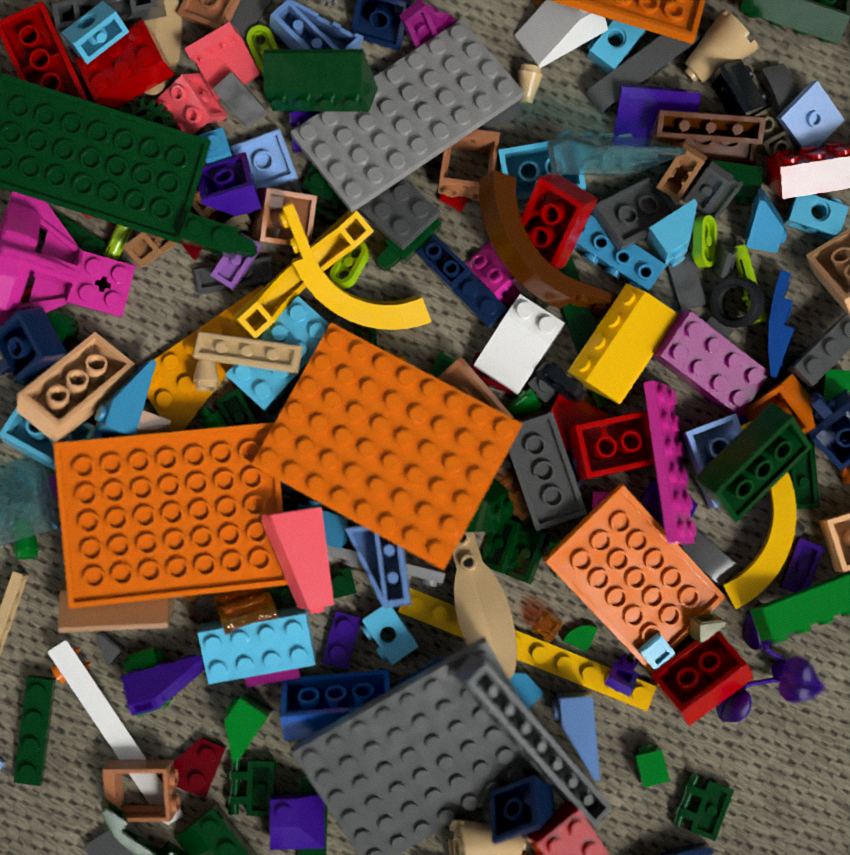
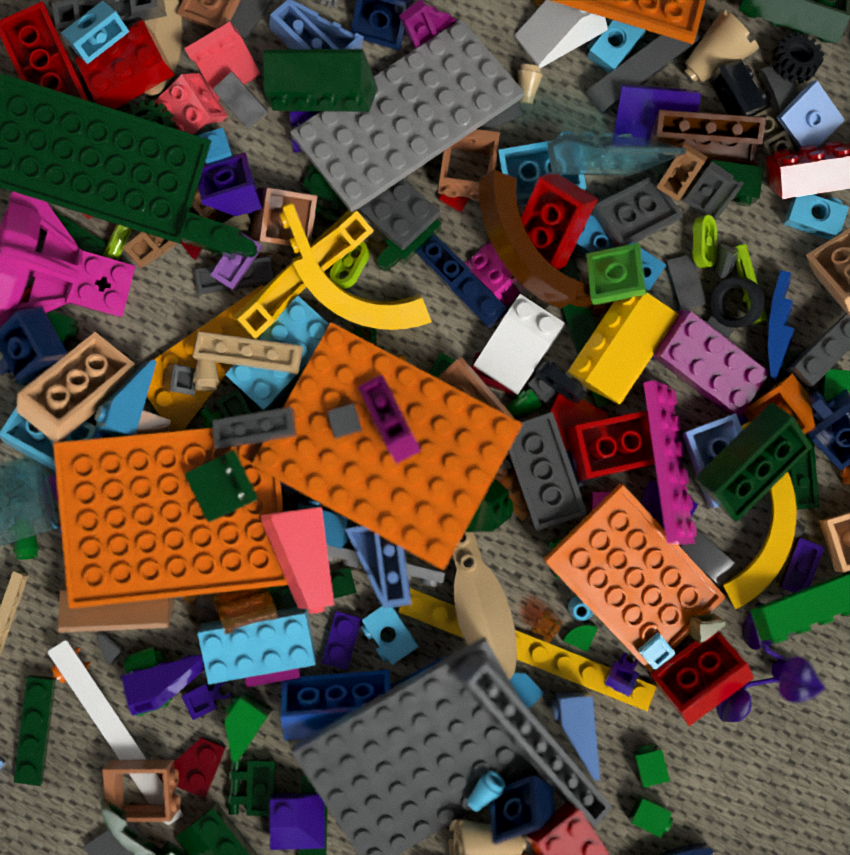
light blue plate [230,128,298,189] -> none
lime plate [247,25,278,75] -> none
dark green slope [481,519,550,584] -> none
medium azure slope [646,199,697,268] -> none
dark green plate [671,772,734,841] -> none
dark azure slope [744,189,787,253] -> none
none -> dark grey slope [163,364,196,396]
none -> dark purple plate [181,681,232,720]
none -> dark green bracket [185,449,259,522]
none -> dark grey plate [213,407,297,449]
none -> dark grey tile [327,403,362,439]
none -> magenta slope [358,374,421,464]
none -> medium azure cone [467,771,505,812]
none -> medium azure cone [568,595,594,621]
none -> bright green plate [586,243,647,305]
none -> green brick [628,794,673,838]
none -> black tyre [771,32,824,84]

